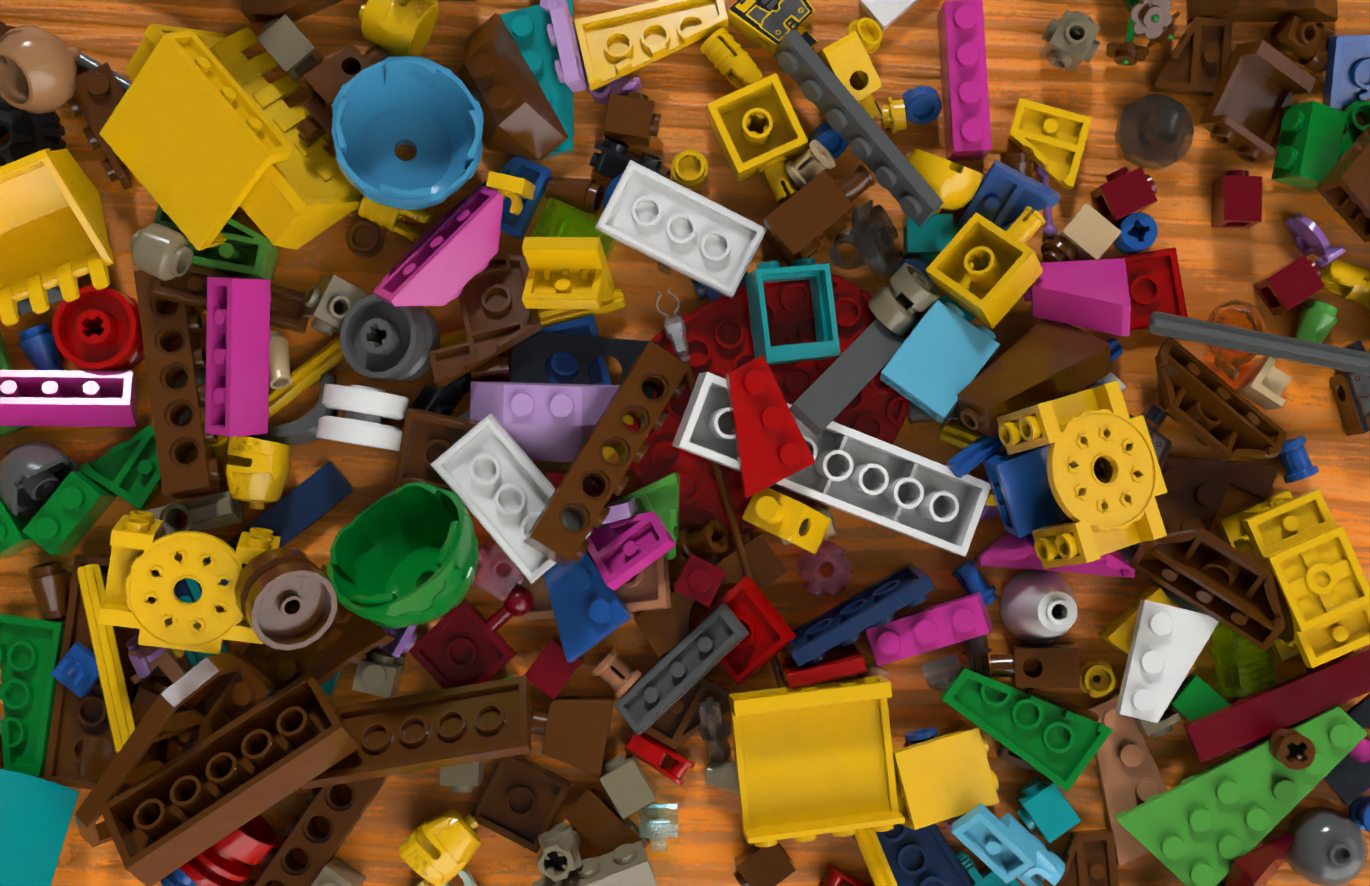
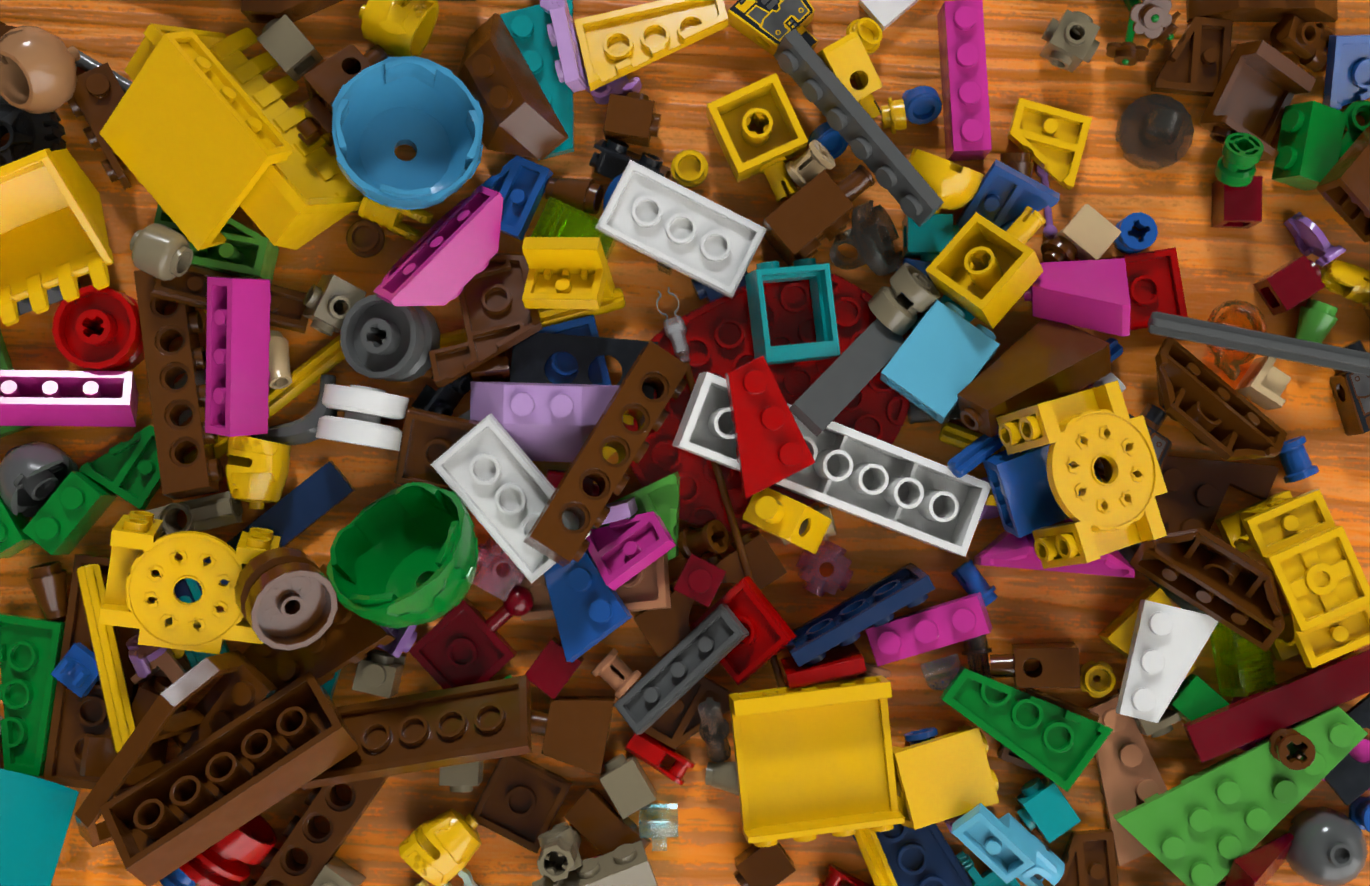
blue cone [18,323,64,371] -> none
yellow tile [486,171,536,215] -> none
yellow hinge [700,27,763,90] -> none
white cone [1000,569,1078,644] -> none
dark red brick [1091,167,1158,224] -> none
none -> green wheel [1214,132,1264,187]

